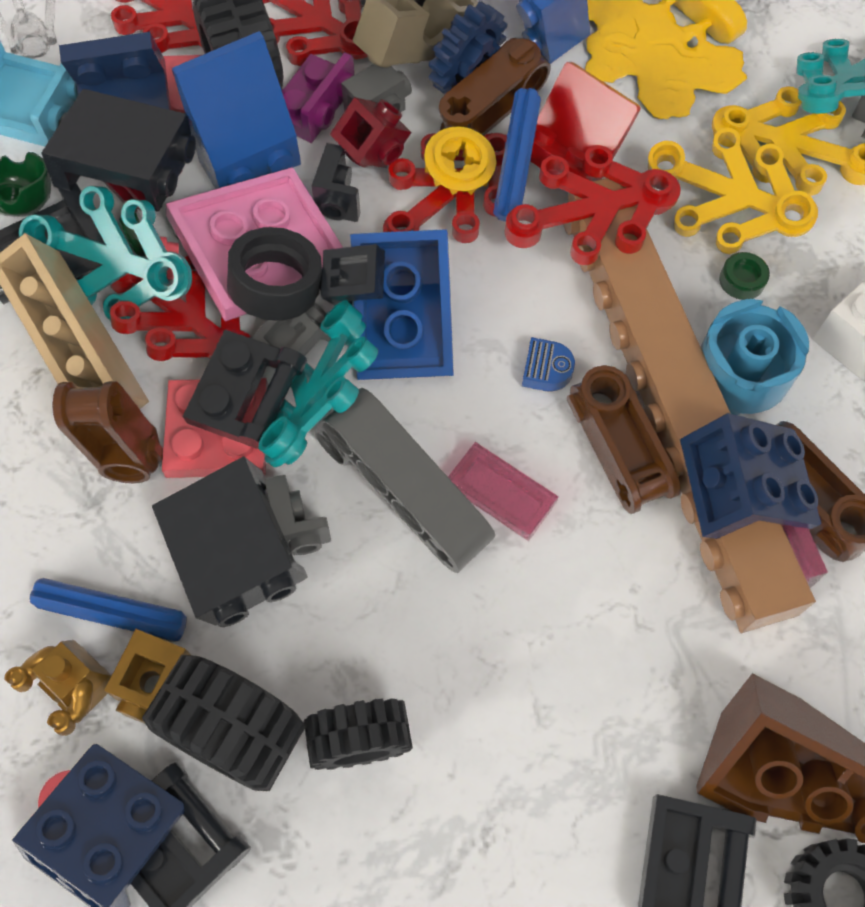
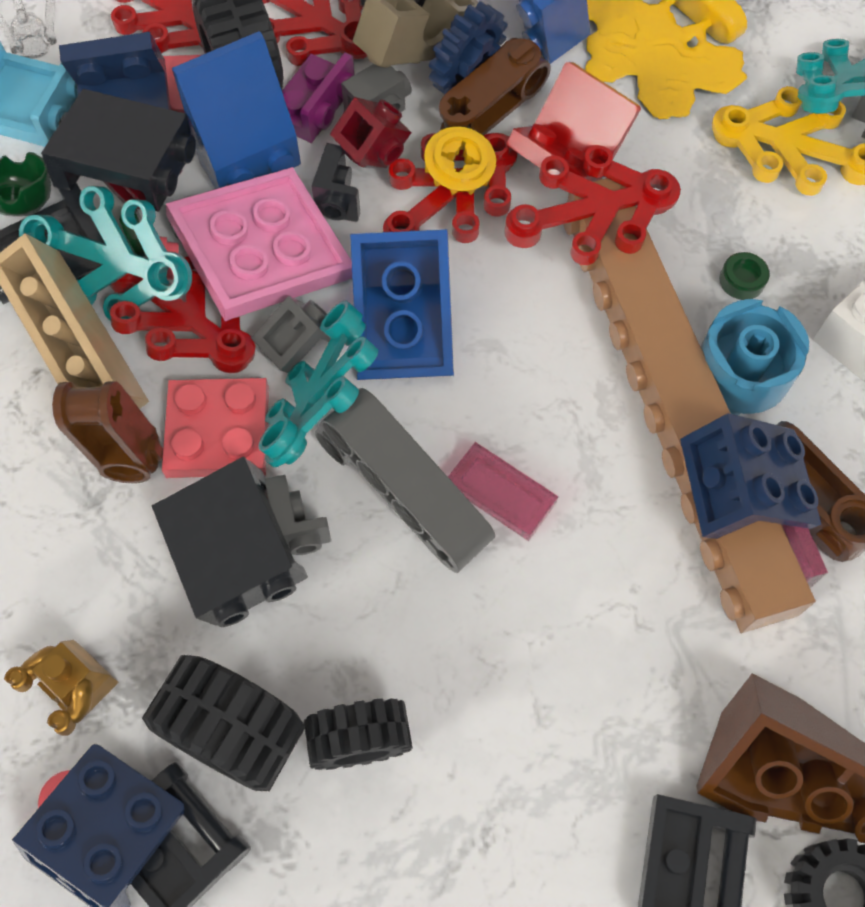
blue axle [29,578,187,642] -> none
pearl gold brick [104,629,191,724] -> none
black plate [182,330,307,449] -> none
black tyre [227,227,322,321] -> none
black bracket [319,244,385,306] -> none
blue axle [493,88,541,222] -> none
blue tile [522,337,575,391] -> none
reddish brown piece [567,365,681,514] -> none
yellow plant [648,127,818,254] -> none

